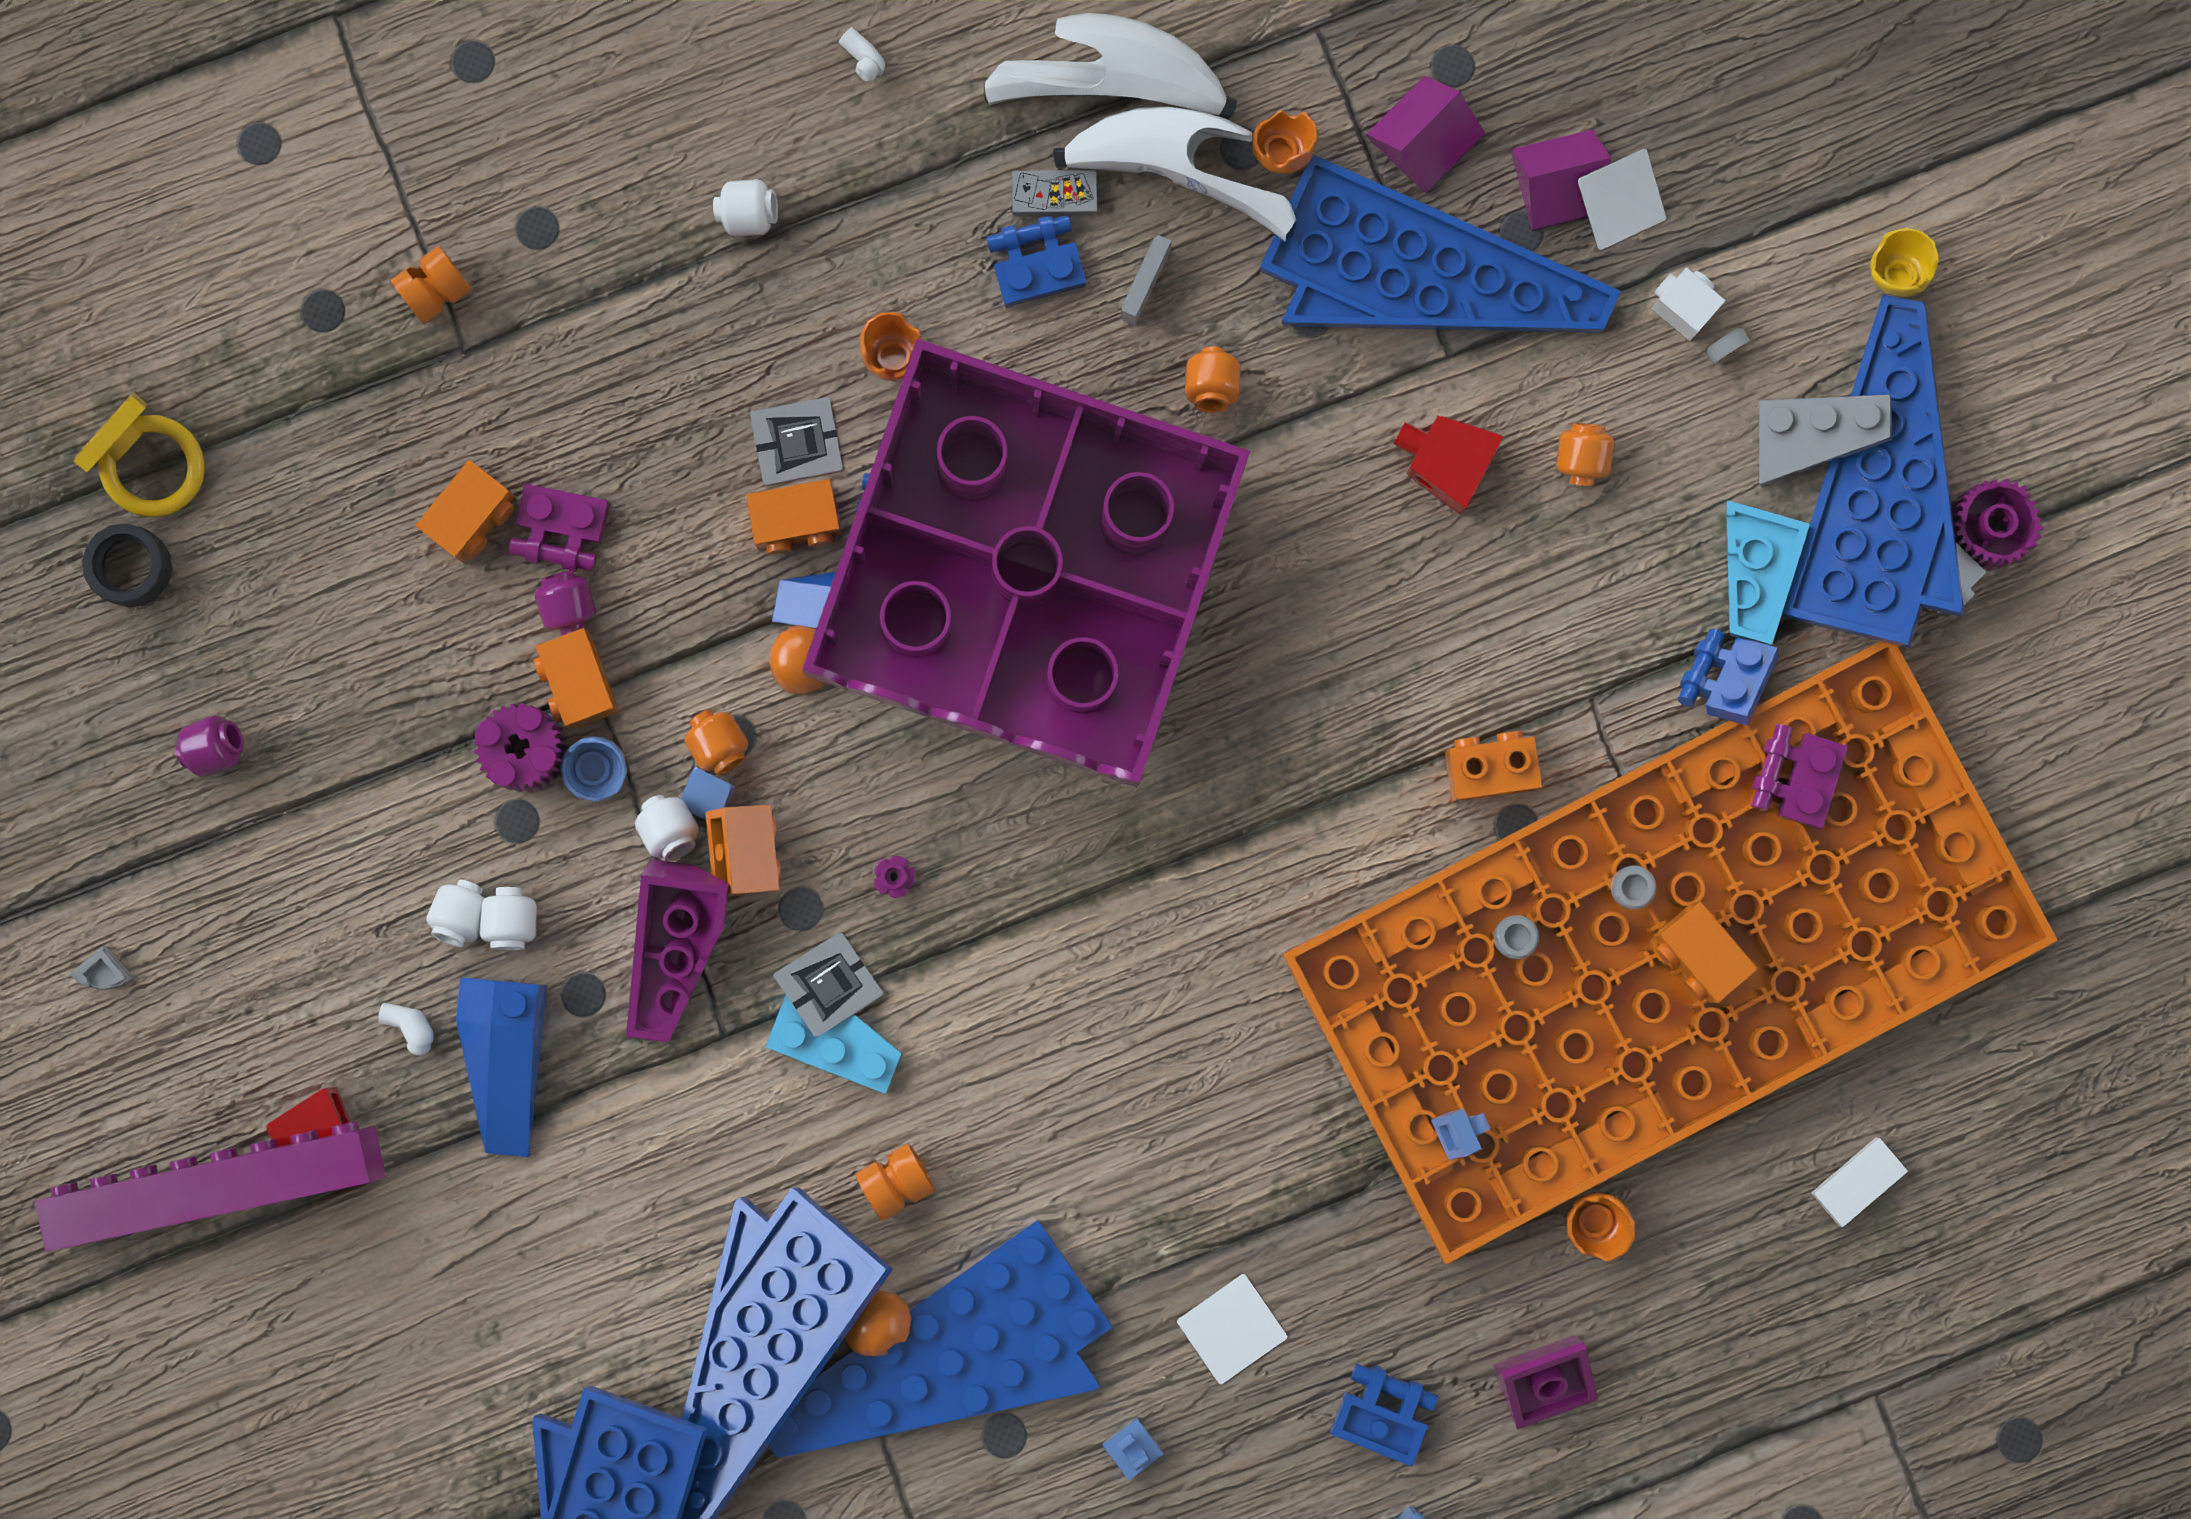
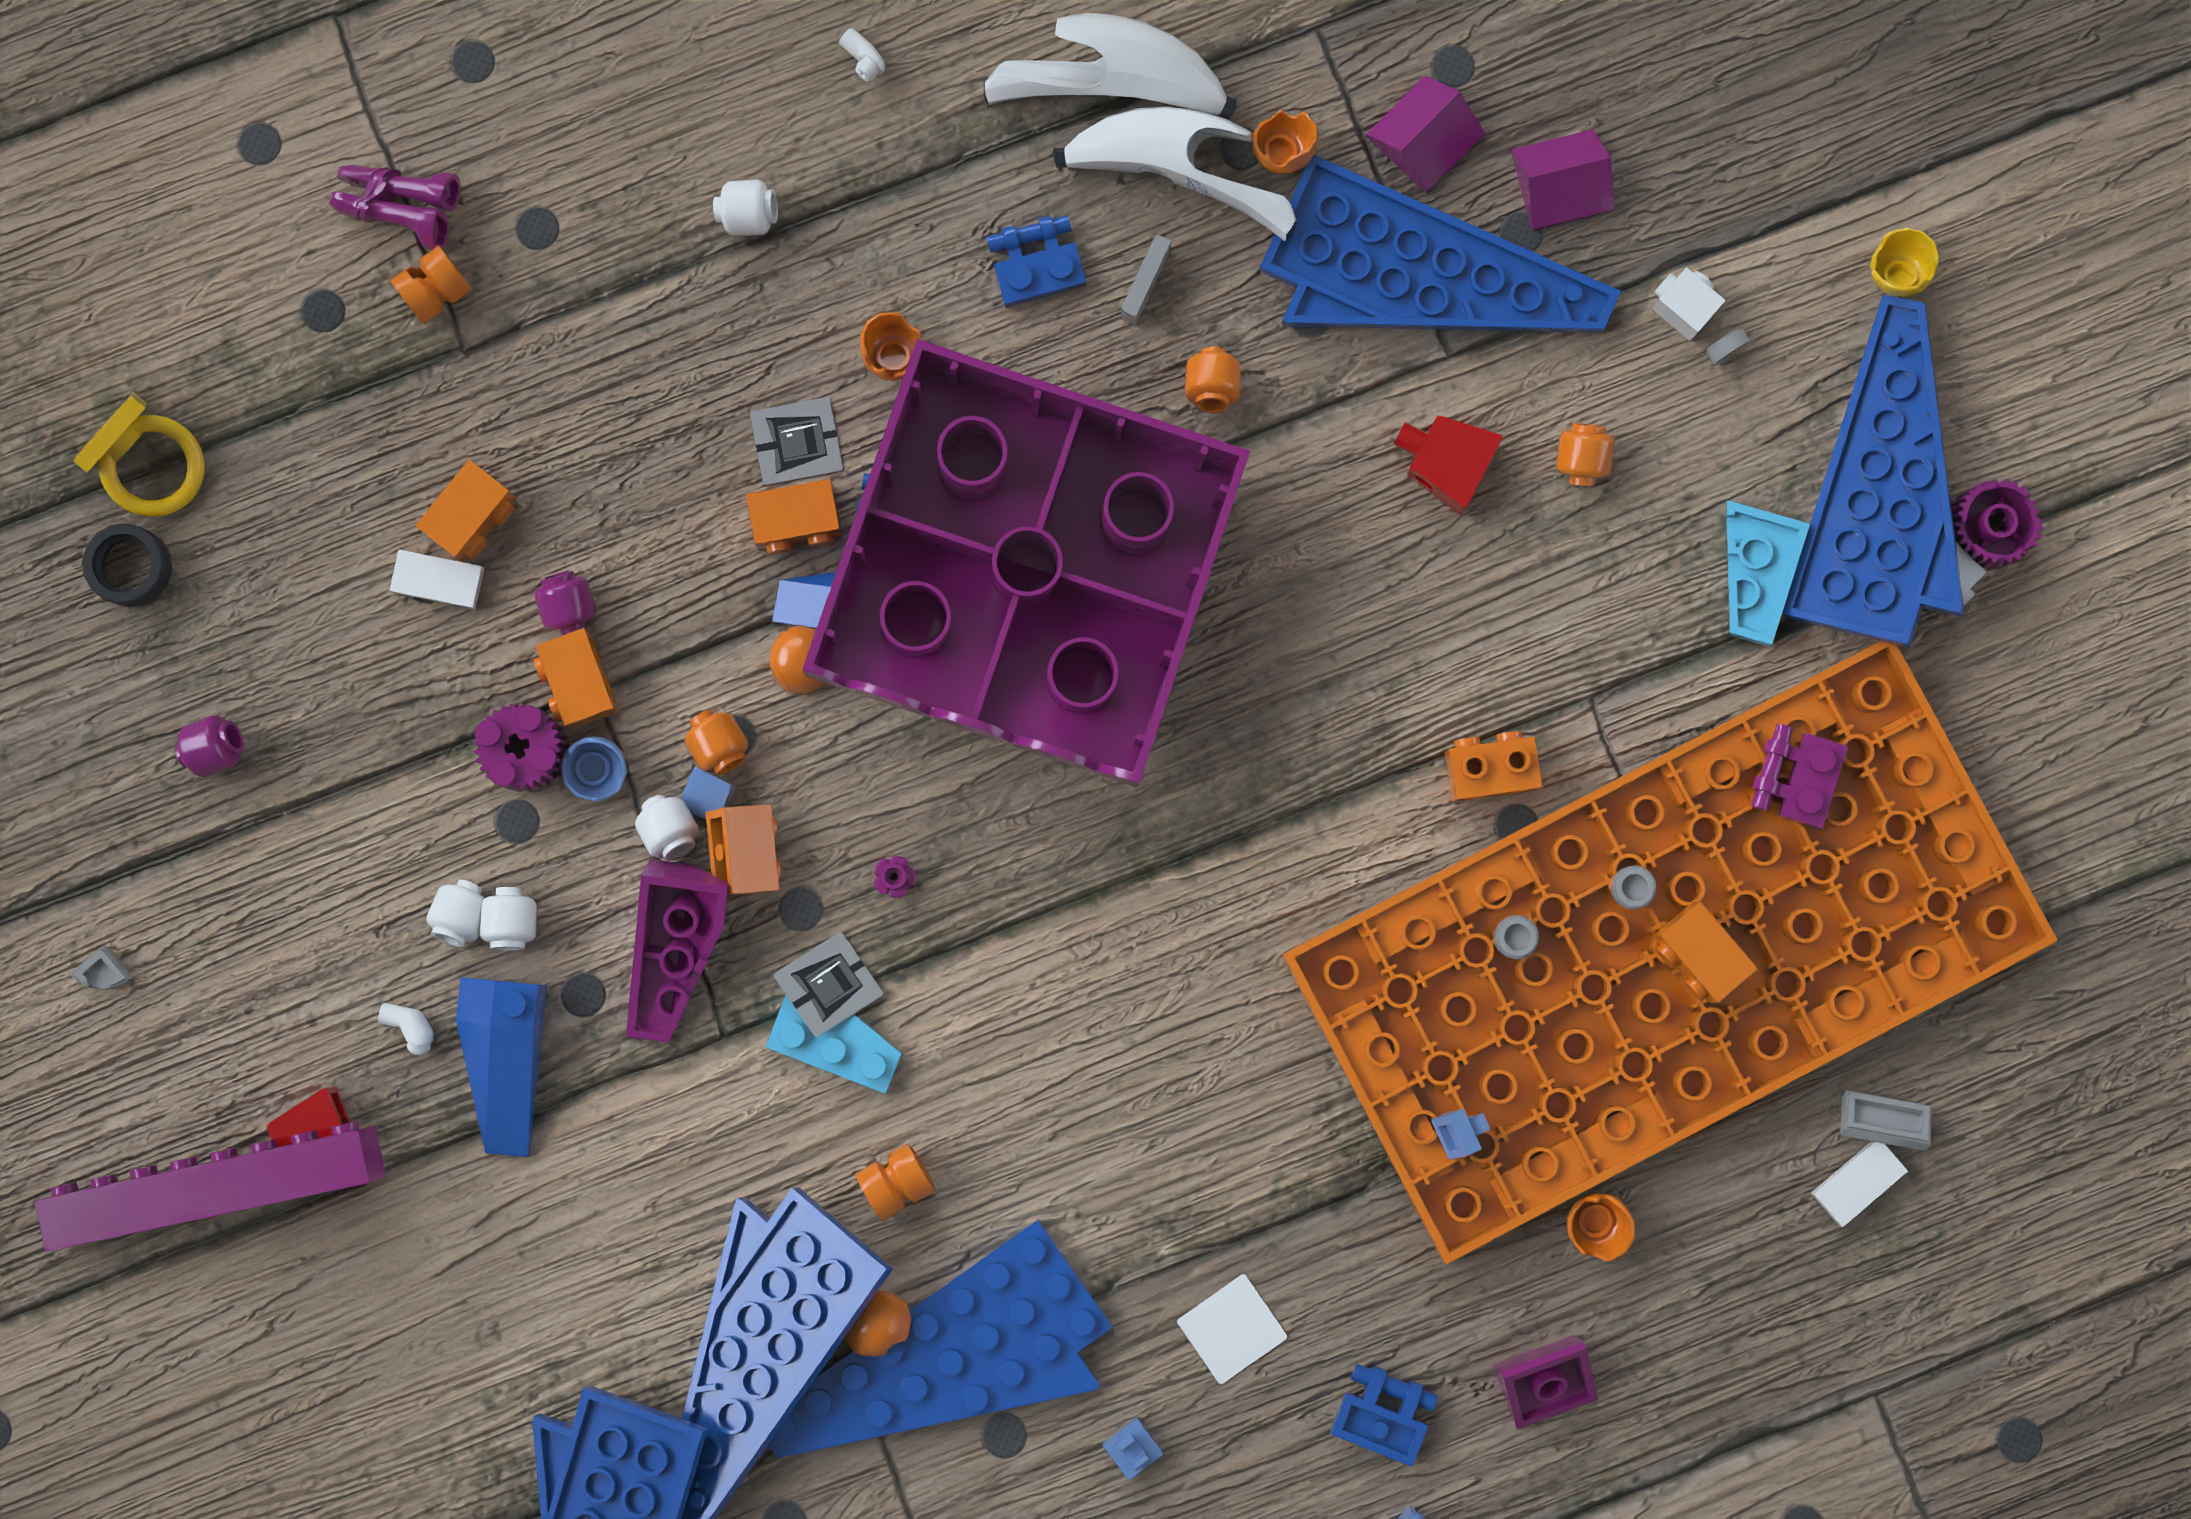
magenta plate [509,483,610,572] -> none
light grey tile [1012,170,1097,216] -> none
white sticker [1578,149,1666,250] -> none
plate [1678,629,1779,726] -> none
light grey wing [1759,395,1892,487] -> none
none -> magenta piece [329,165,460,250]
none -> white tile [389,549,485,610]
none -> light grey tile [1841,1090,1931,1151]

